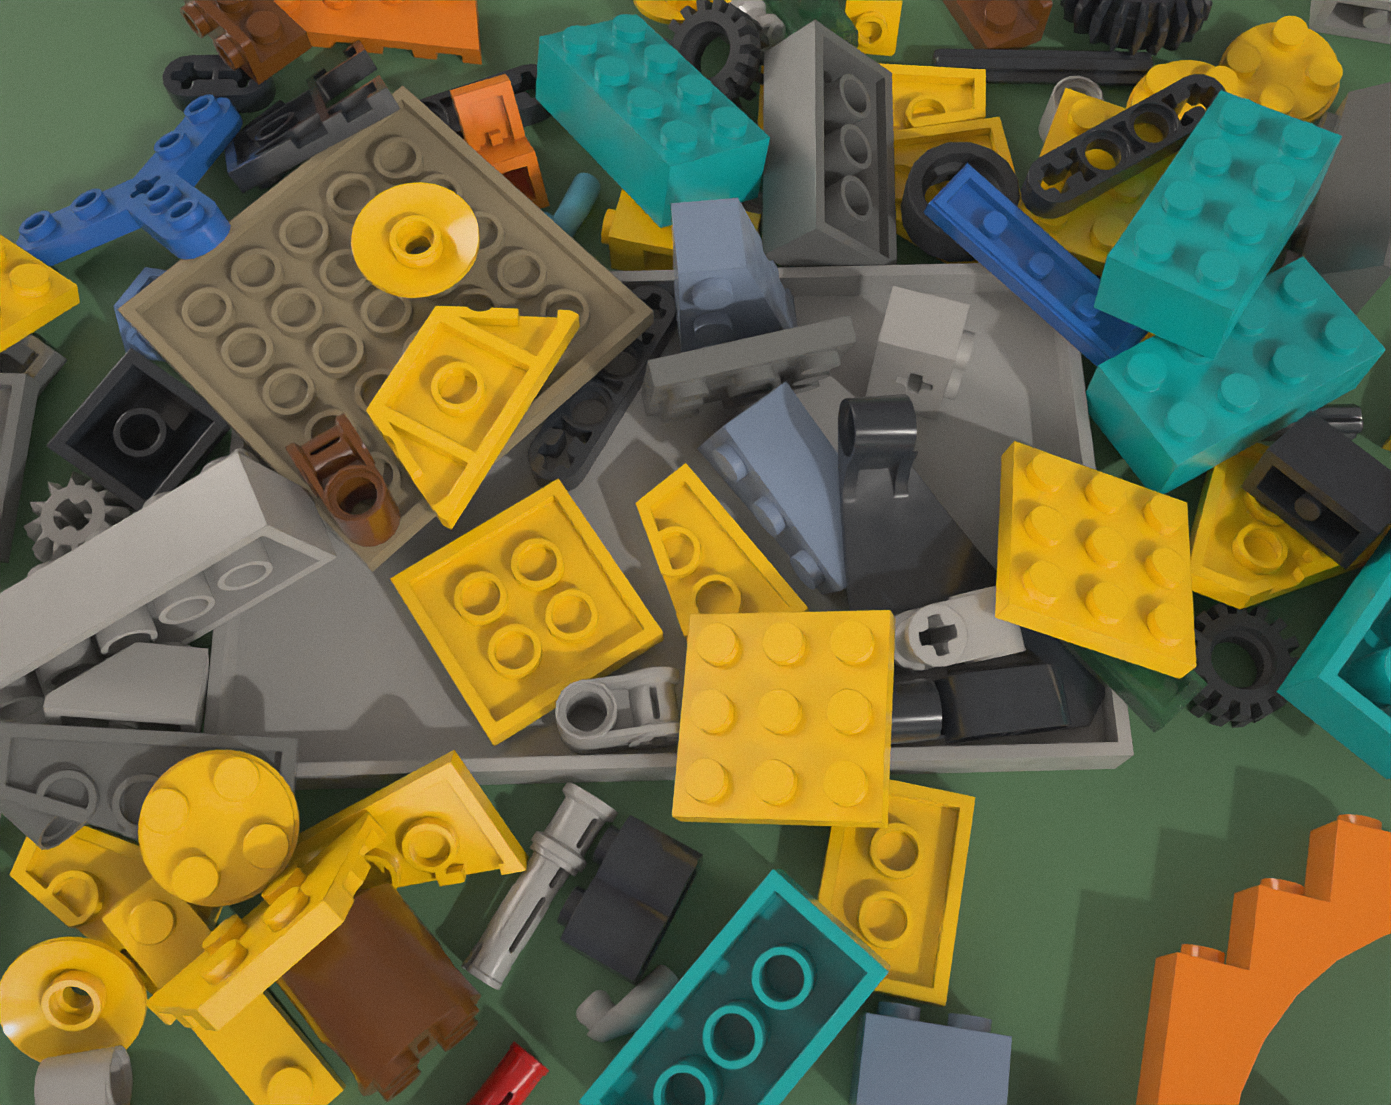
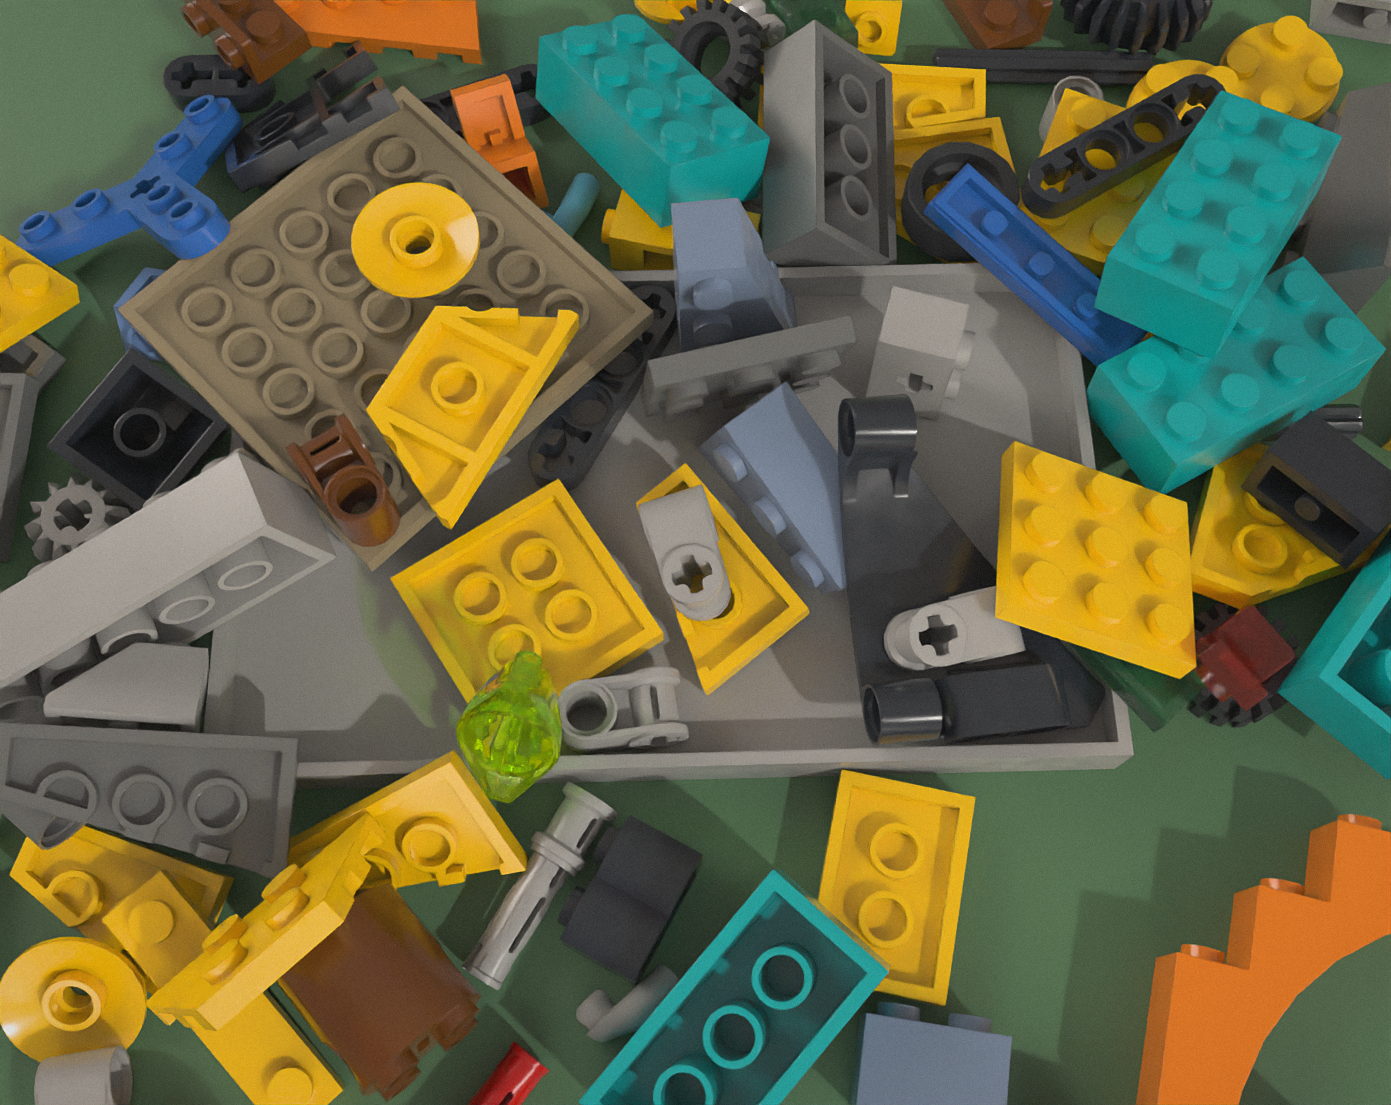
yellow piece [138,750,300,906] -> none
yellow plate [672,610,896,828] -> none
none -> clear neon green hat [456,650,562,804]
none -> light grey piece [638,484,731,621]
none -> clear red bracket [1195,604,1295,711]

